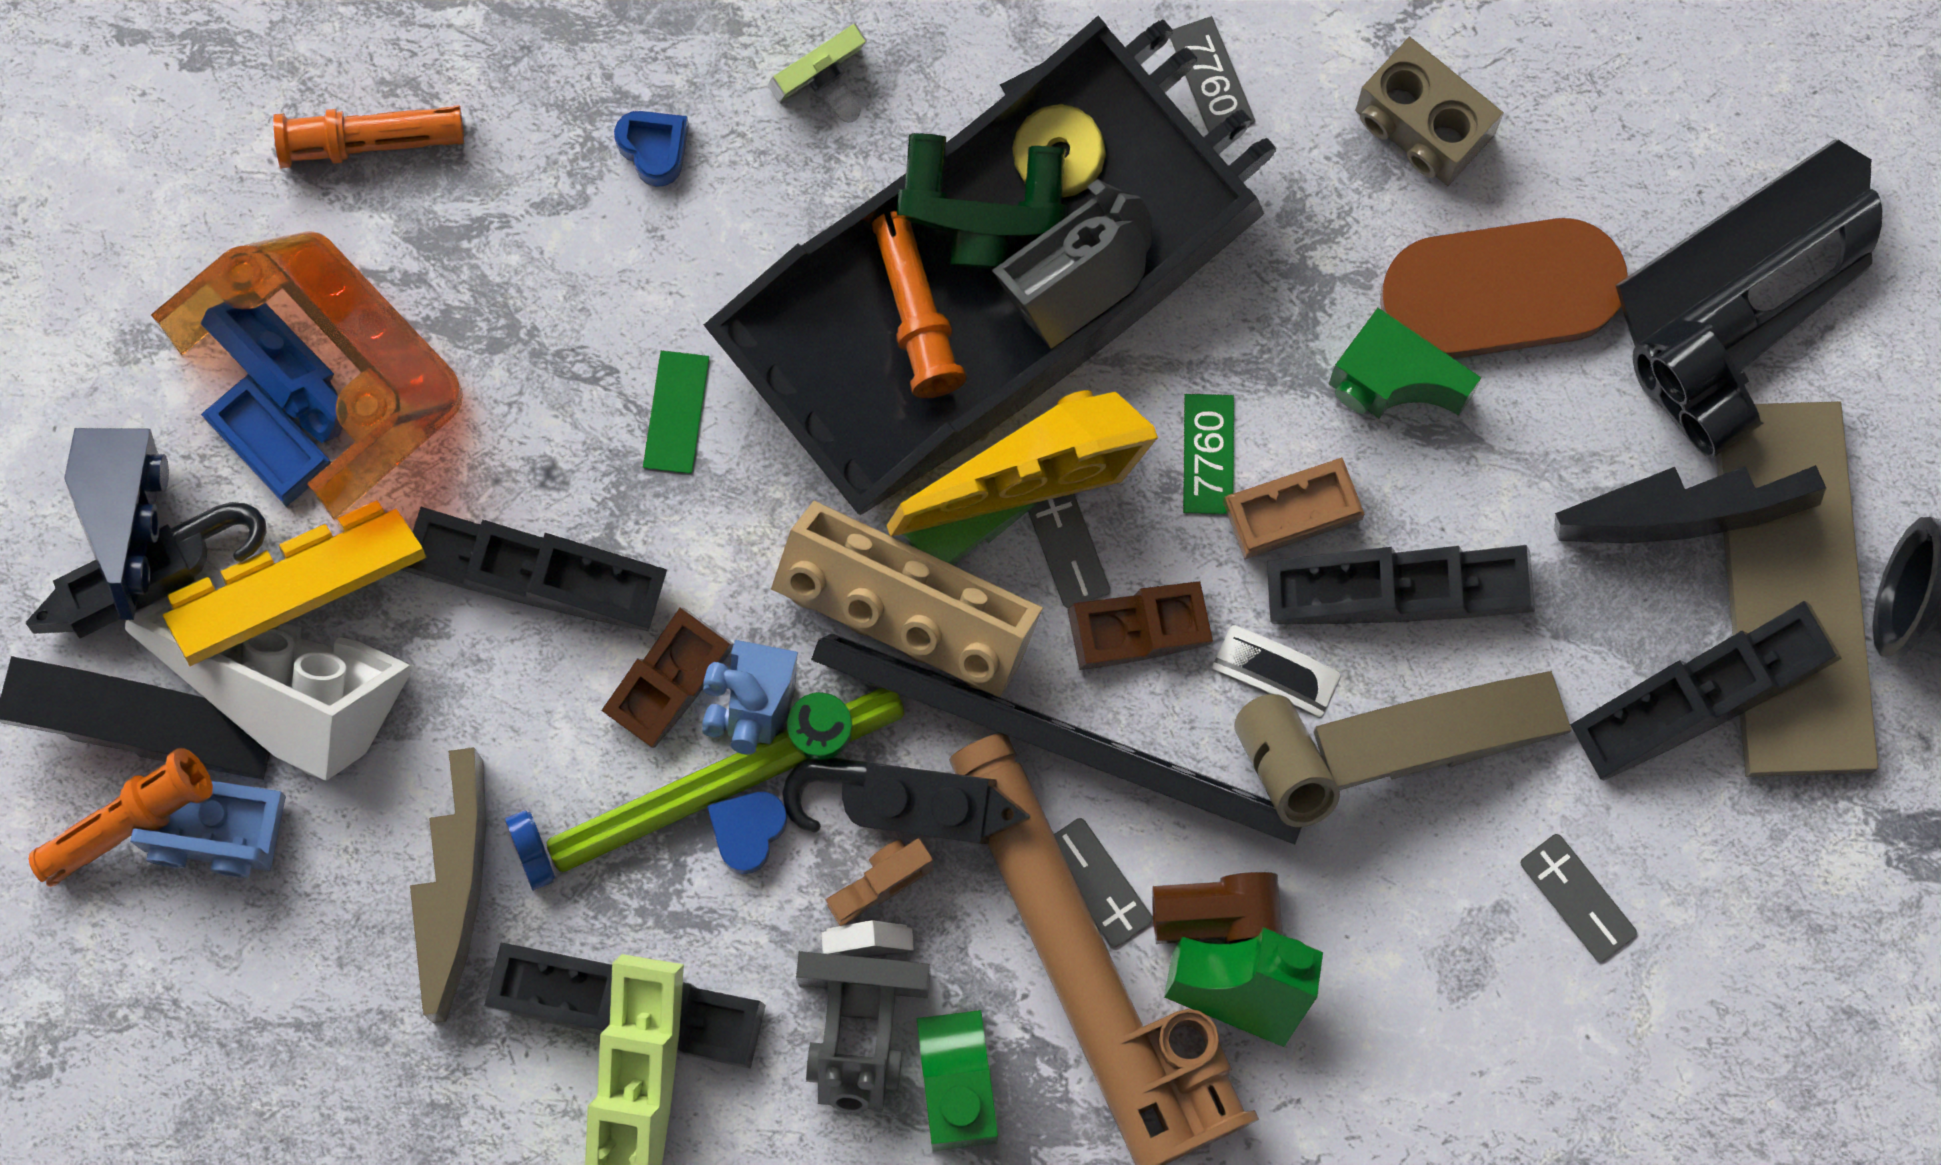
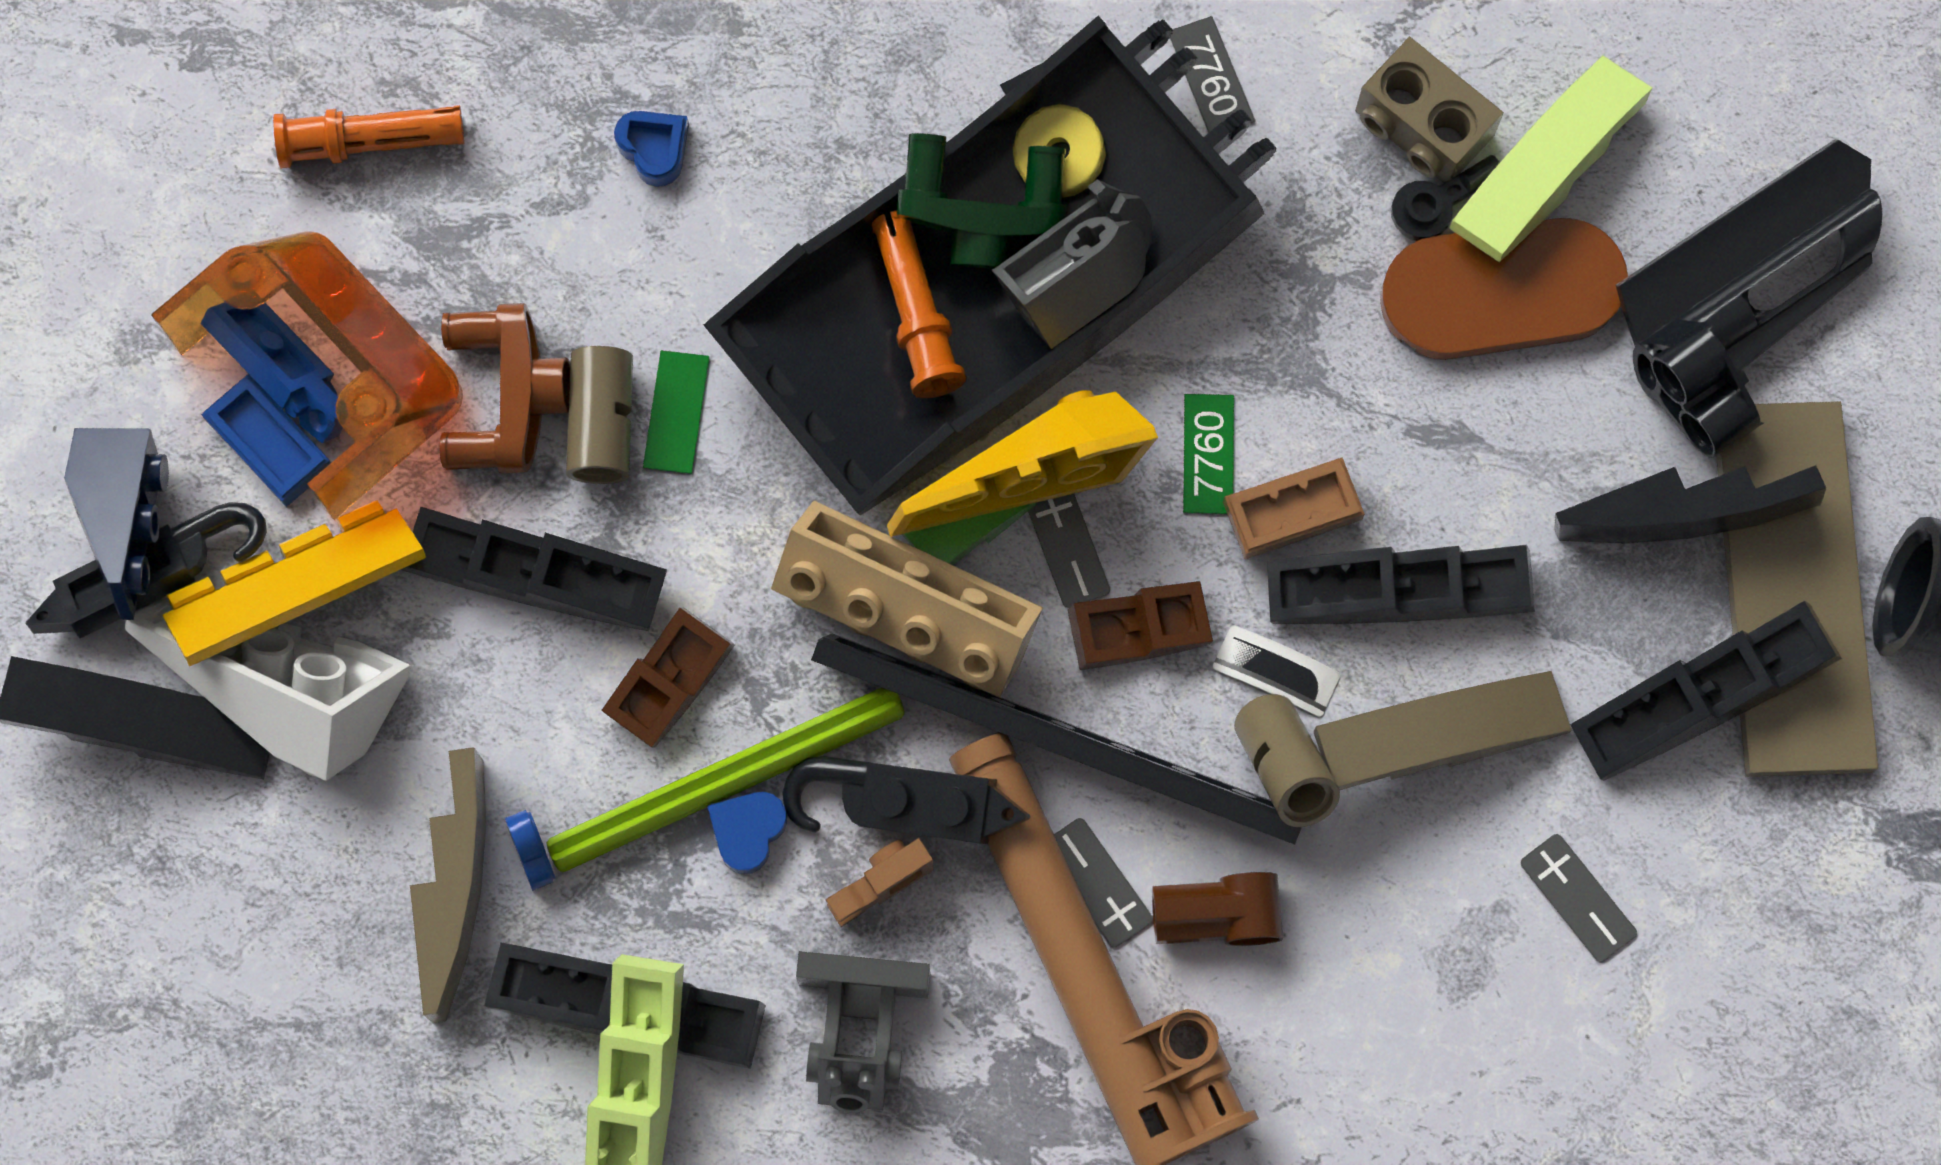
orange pin [28,748,213,887] -> none
medium blue bracket [130,781,286,878] -> none
medium blue piece [702,640,798,755] -> none
piece [768,23,867,123] -> none
green tile [787,692,852,760] -> none
white tile [821,920,914,956] -> none
green arch [916,1010,998,1152] -> none
green arch [1164,927,1323,1047] -> none
green arch [1329,307,1481,419] -> none
none -> dark orange connector [439,303,570,474]
none -> dark tan pin [566,346,633,484]
none -> black plate [1391,155,1500,241]
none -> yellowish green slope [1449,55,1652,262]

